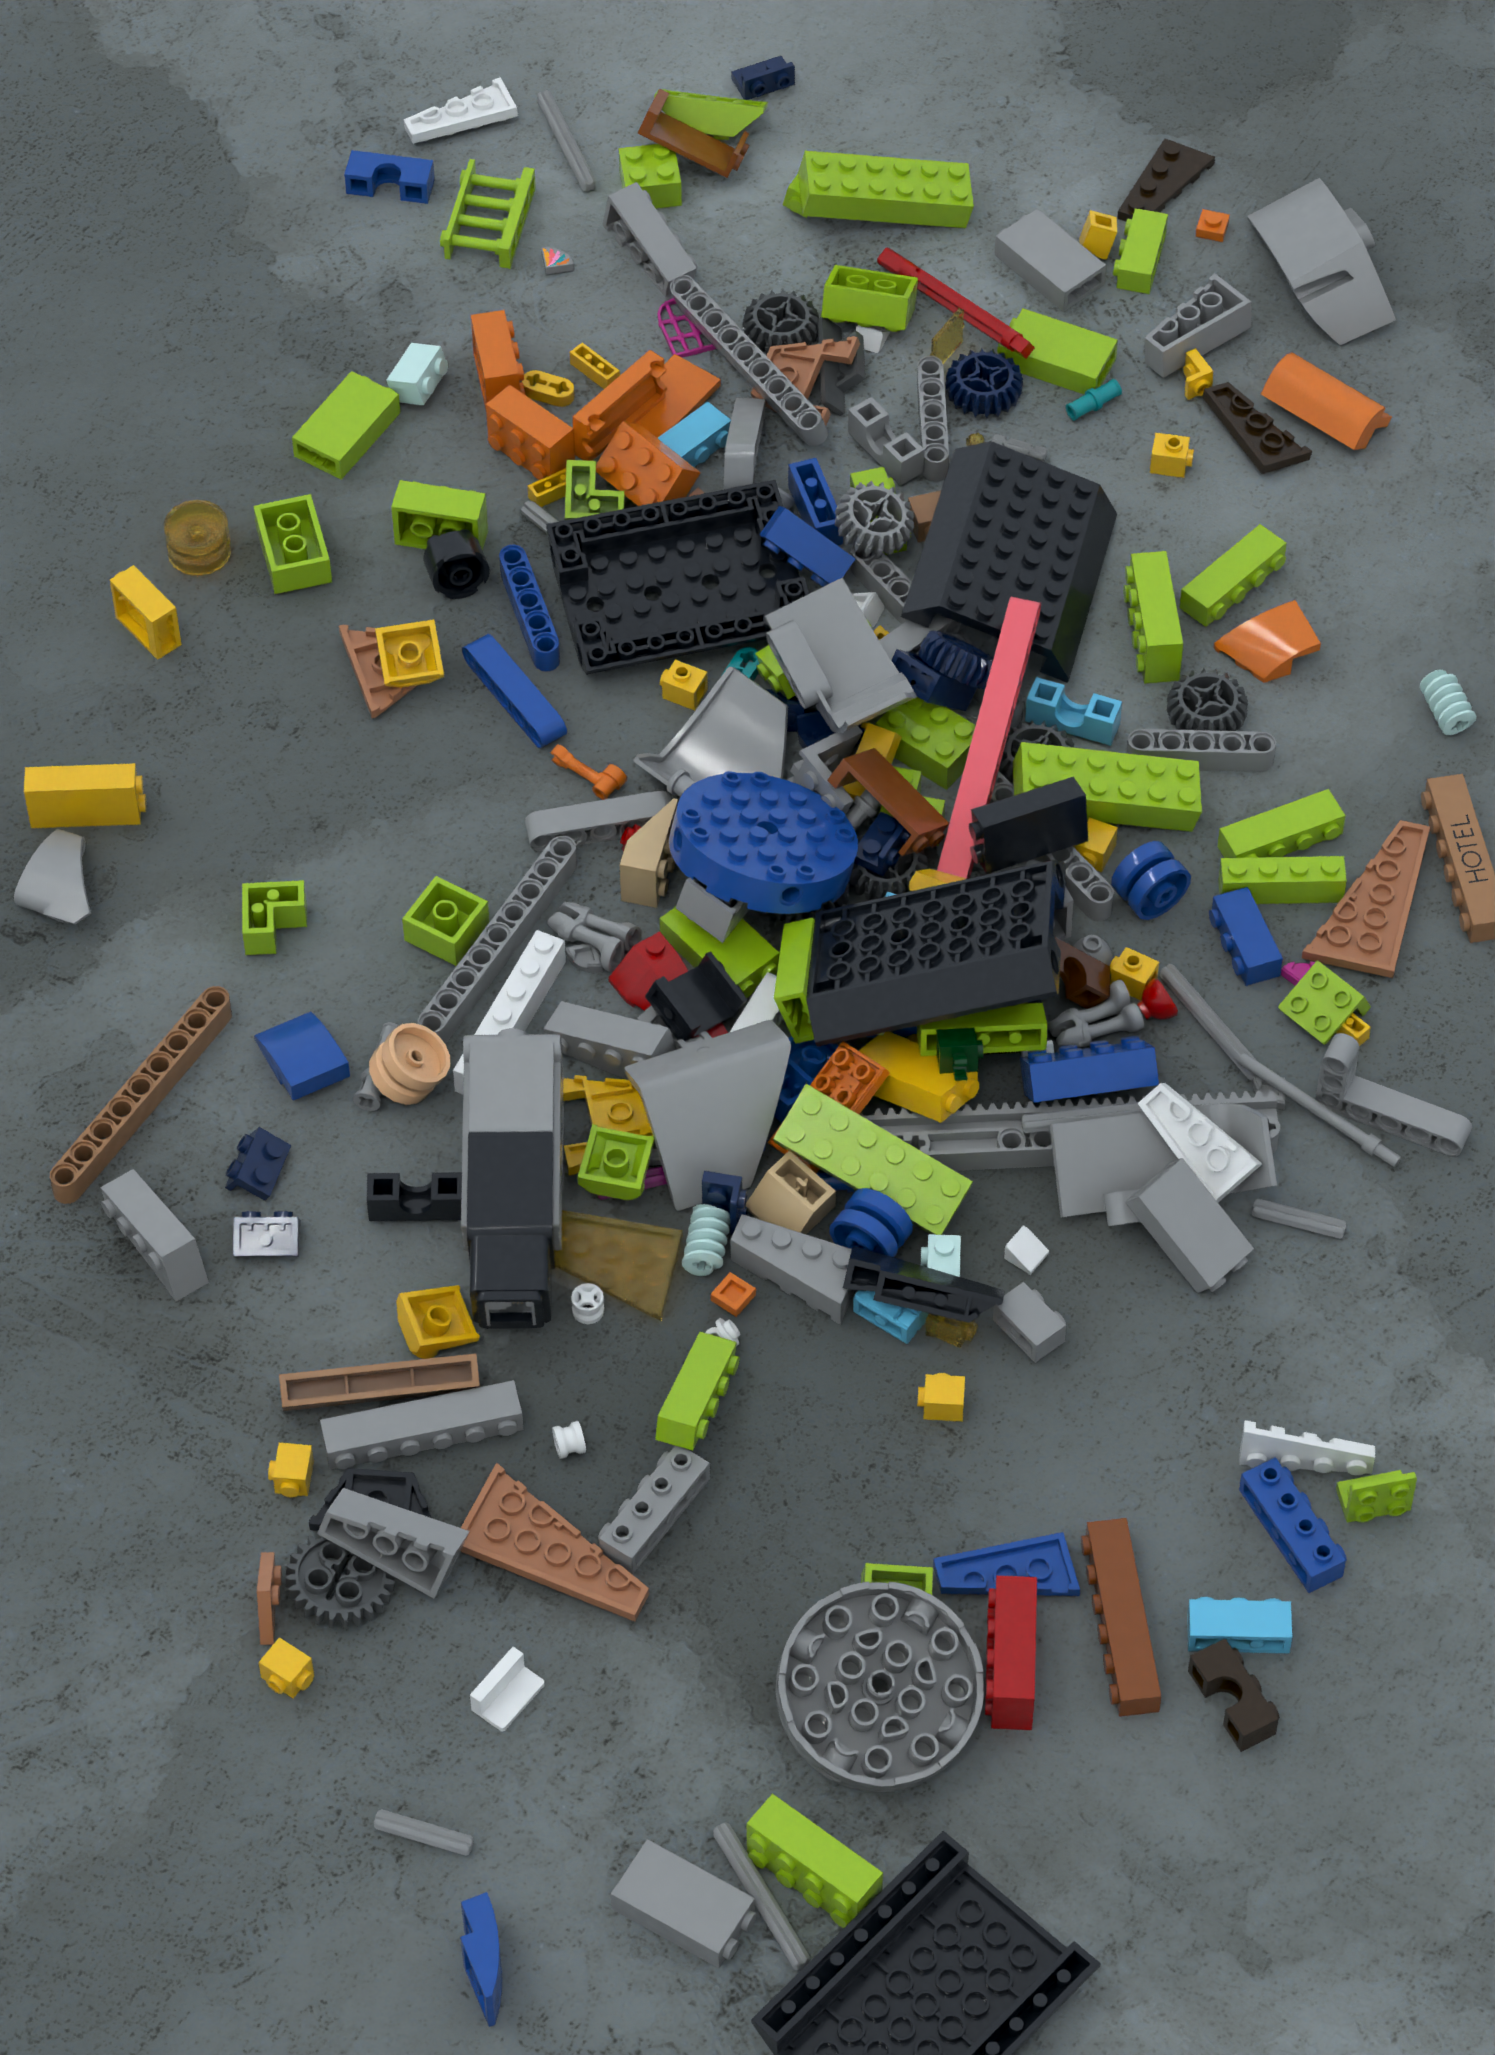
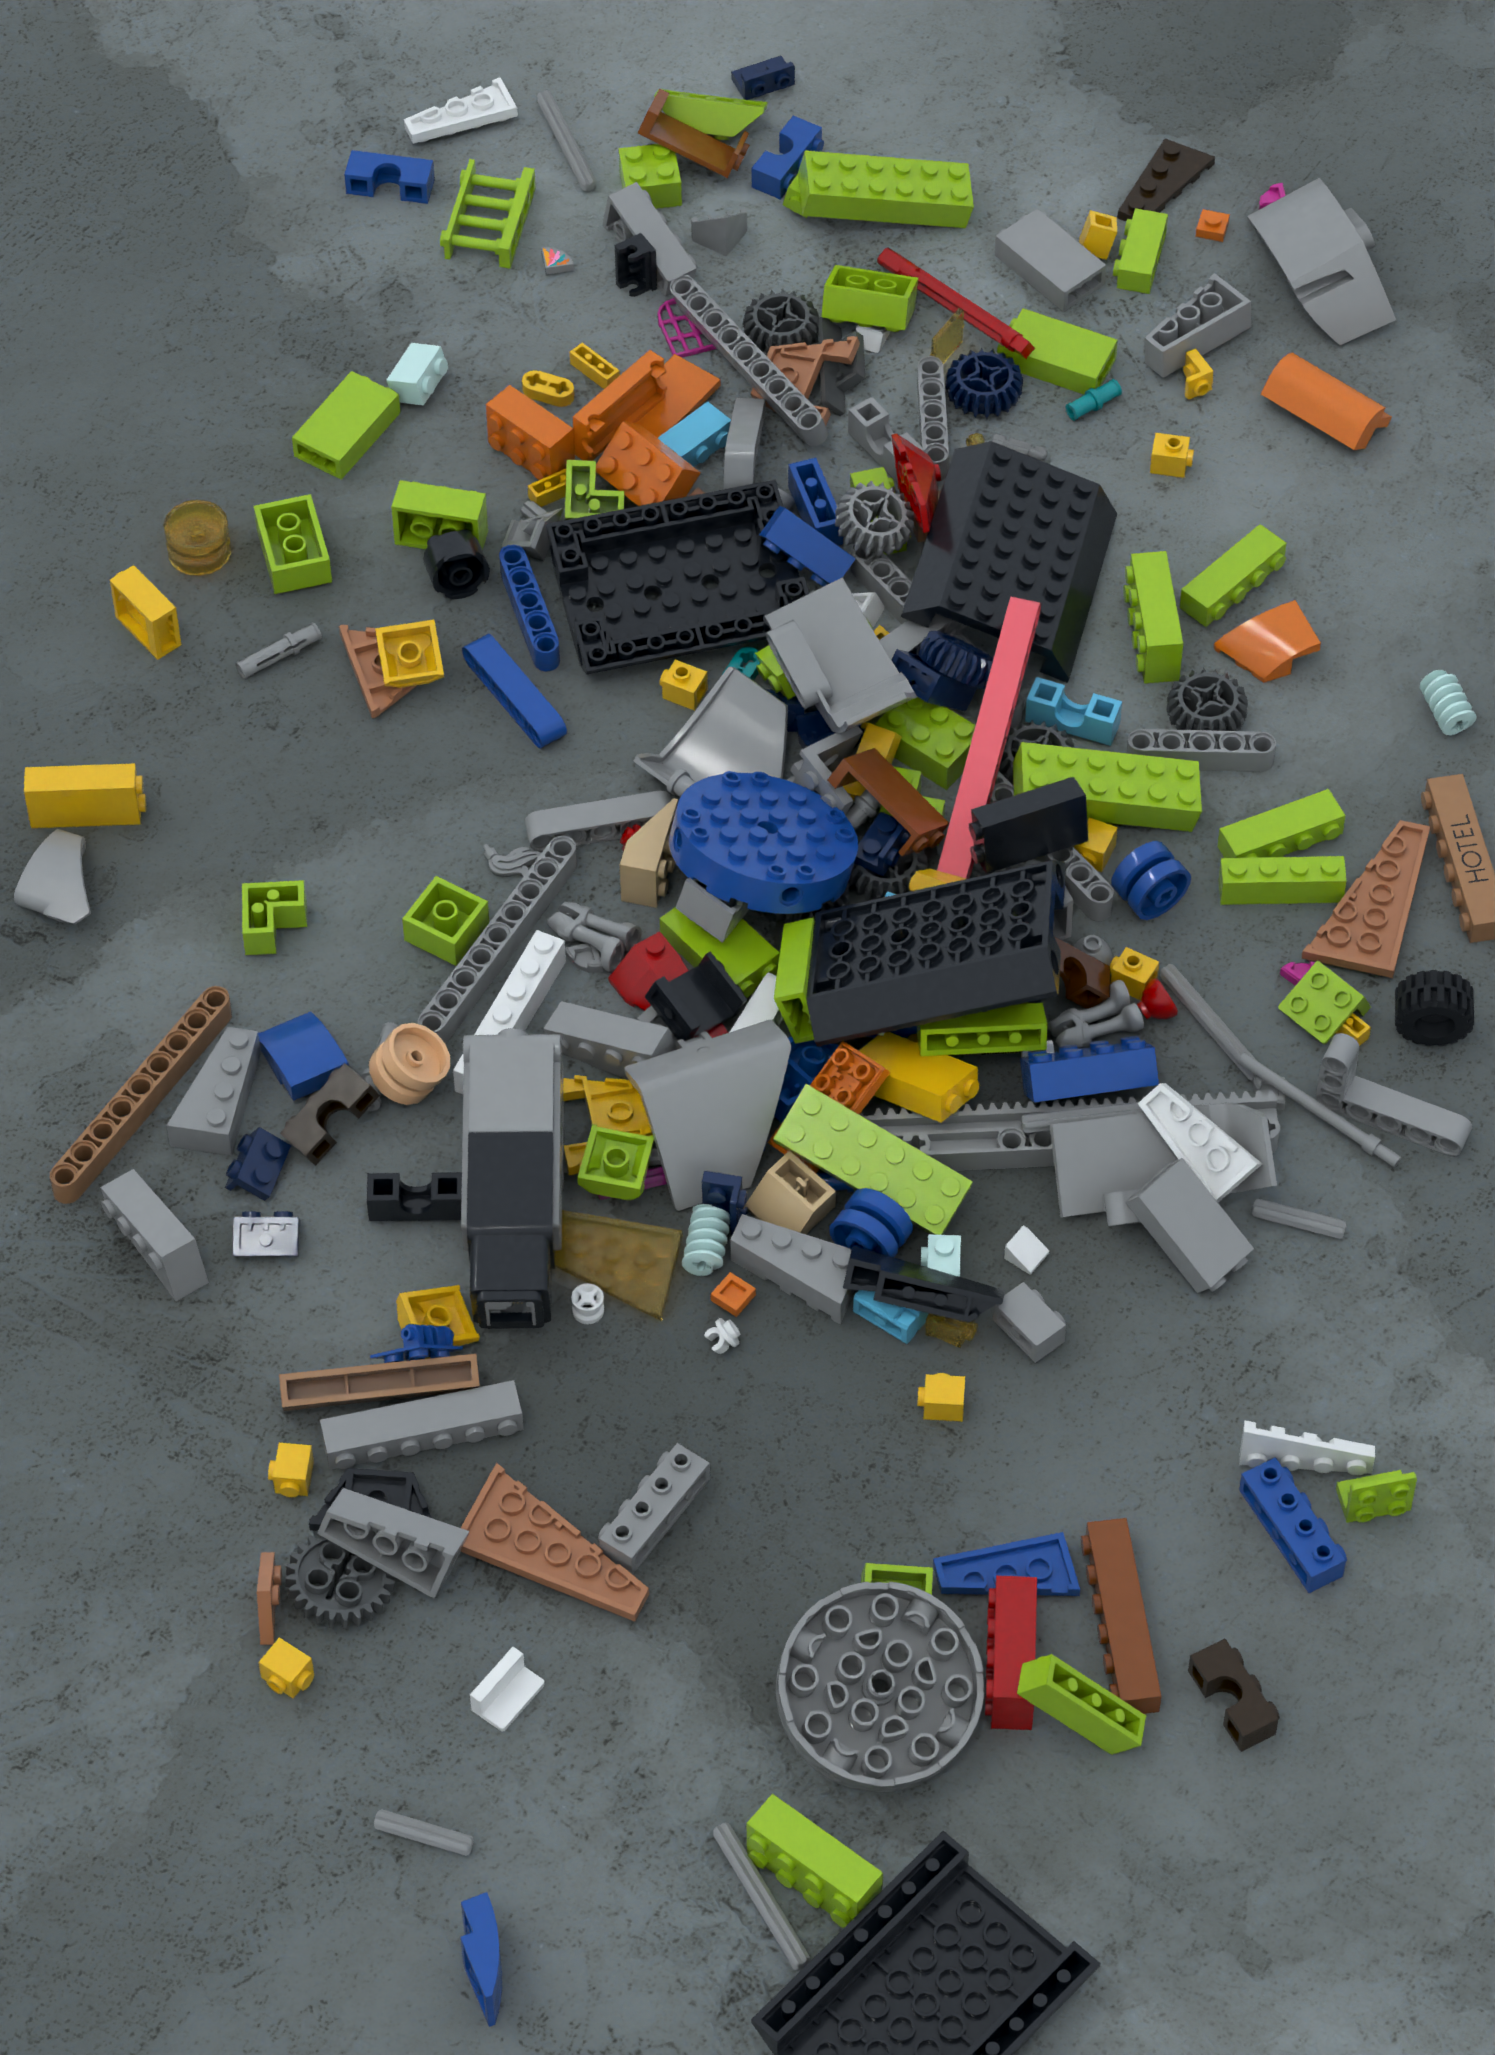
orange brick [471,310,525,409] -> none
orange brick [550,744,627,800] -> none
white wheel [552,1421,586,1459] -> none
light grey brick [611,1839,757,1968] -> none
lime brick [655,1332,740,1451] -> none
dark green brick [936,1027,983,1081] -> none
medium azure brick [1187,1597,1292,1653] -> none
dark brown wing [1202,382,1312,474] -> none
blue brick [1209,887,1283,986] -> none
none -> light grey wedge [166,1027,261,1156]
none -> light grey pin [235,622,322,679]
none -> dark brown arch [280,1063,380,1166]
none -> blue hinge [370,1324,463,1363]
none -> light grey piece [483,844,541,878]
none -> light grey slope [501,507,564,561]
none -> black hinge [614,233,657,297]
none -> light grey slope [691,208,747,256]
none -> blue arch [751,115,824,200]
none -> red wedge [891,434,941,533]
none -> lime brick [1017,1654,1146,1755]
none -> dark pink tile [1259,183,1286,210]
none -> black tyre [1395,970,1474,1046]

